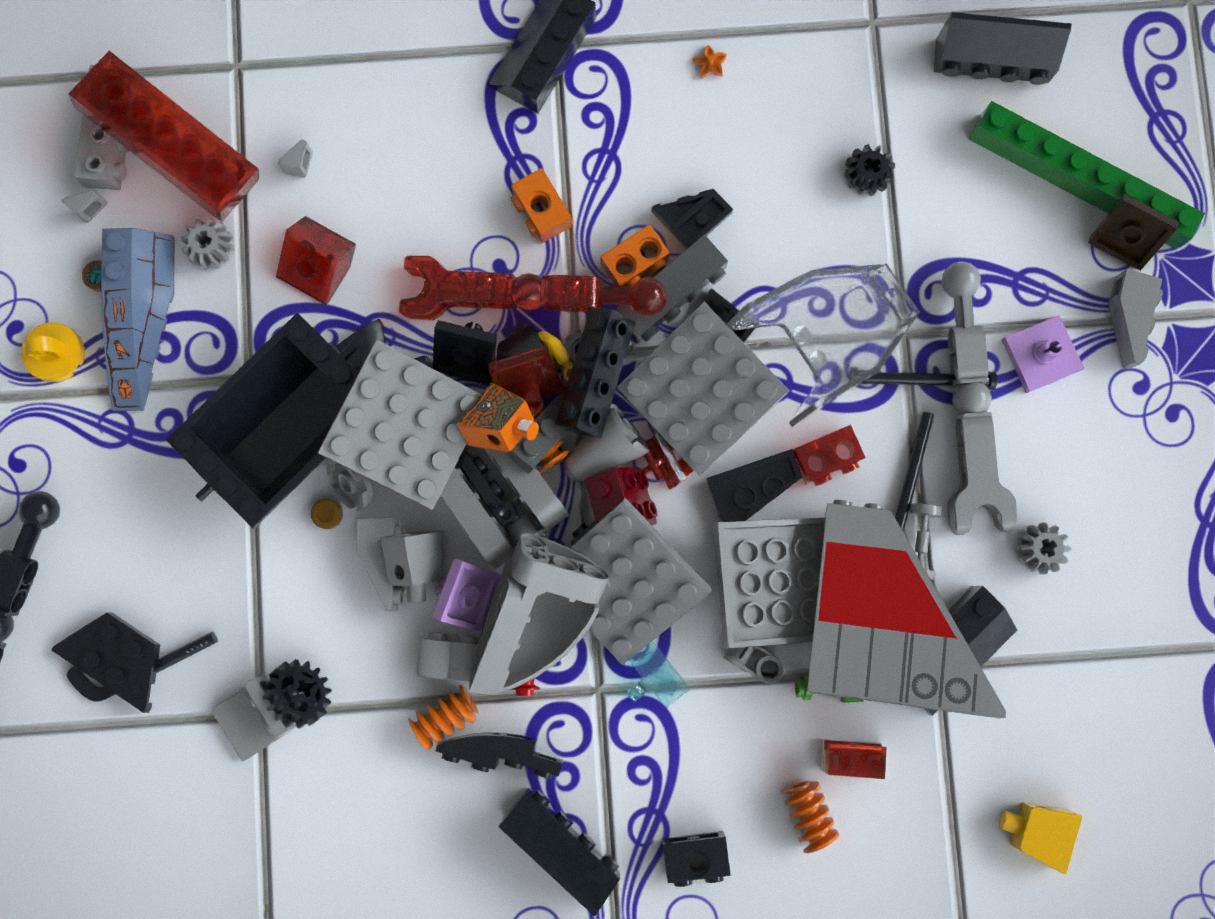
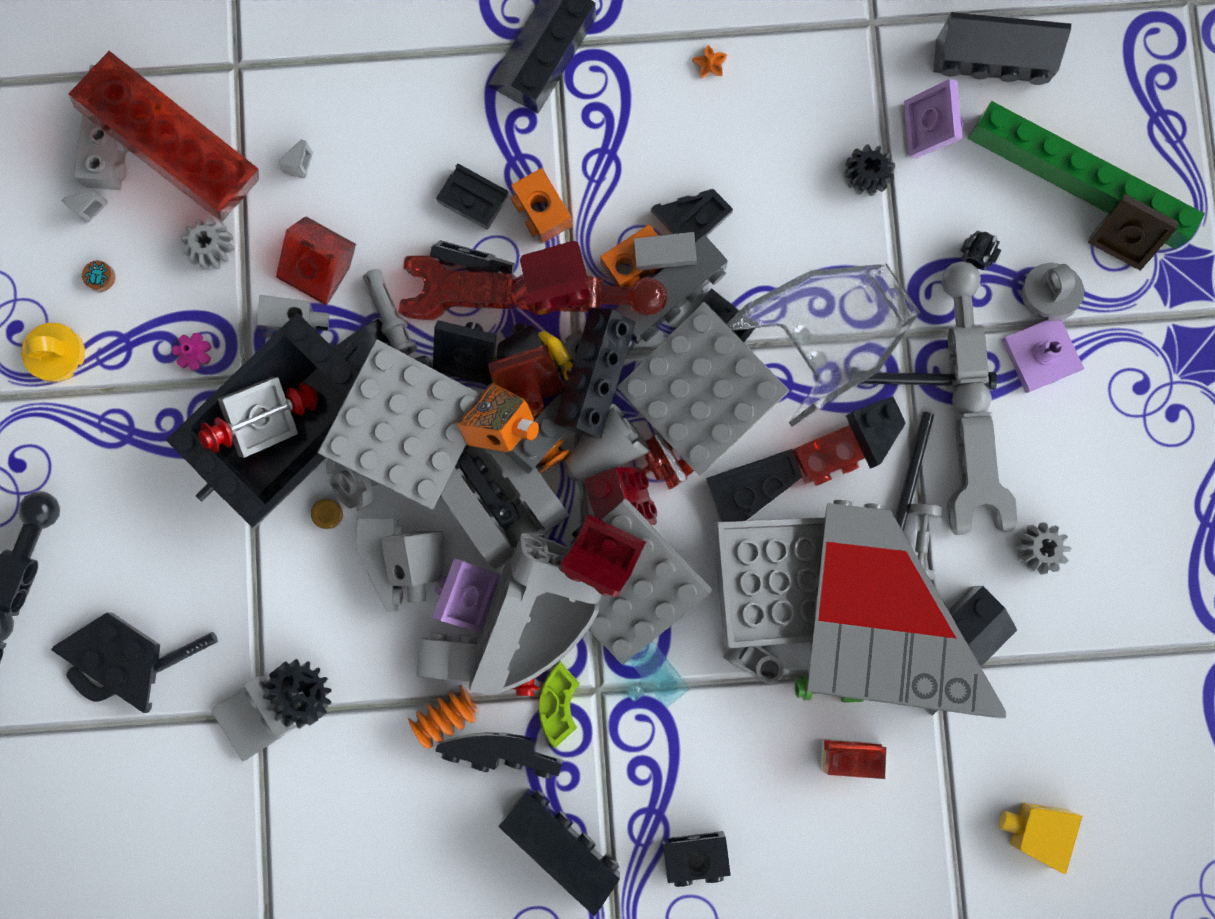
sand blue wedge [101,228,175,412] -> none
orange piece [780,781,839,854] -> none
light grey slope [1108,269,1163,370] -> none
none -> dark pink plant [172,333,211,371]
none -> light grey plate [198,377,318,458]
none -> light grey torso [257,295,329,337]
none -> light grey pin [363,269,417,355]
none -> black hinge [430,240,515,282]
none -> black plate [436,163,509,230]
none -> dark red bracket [520,241,593,315]
none -> lime tile [539,661,580,749]
none -> dark red bracket [559,514,646,597]
none -> light grey tile [634,232,697,271]
none -> black wing [845,396,906,469]
none -> lavender tile [904,79,964,158]
none -> black gear [960,231,1001,270]
none -> light grey tile [1021,262,1085,321]

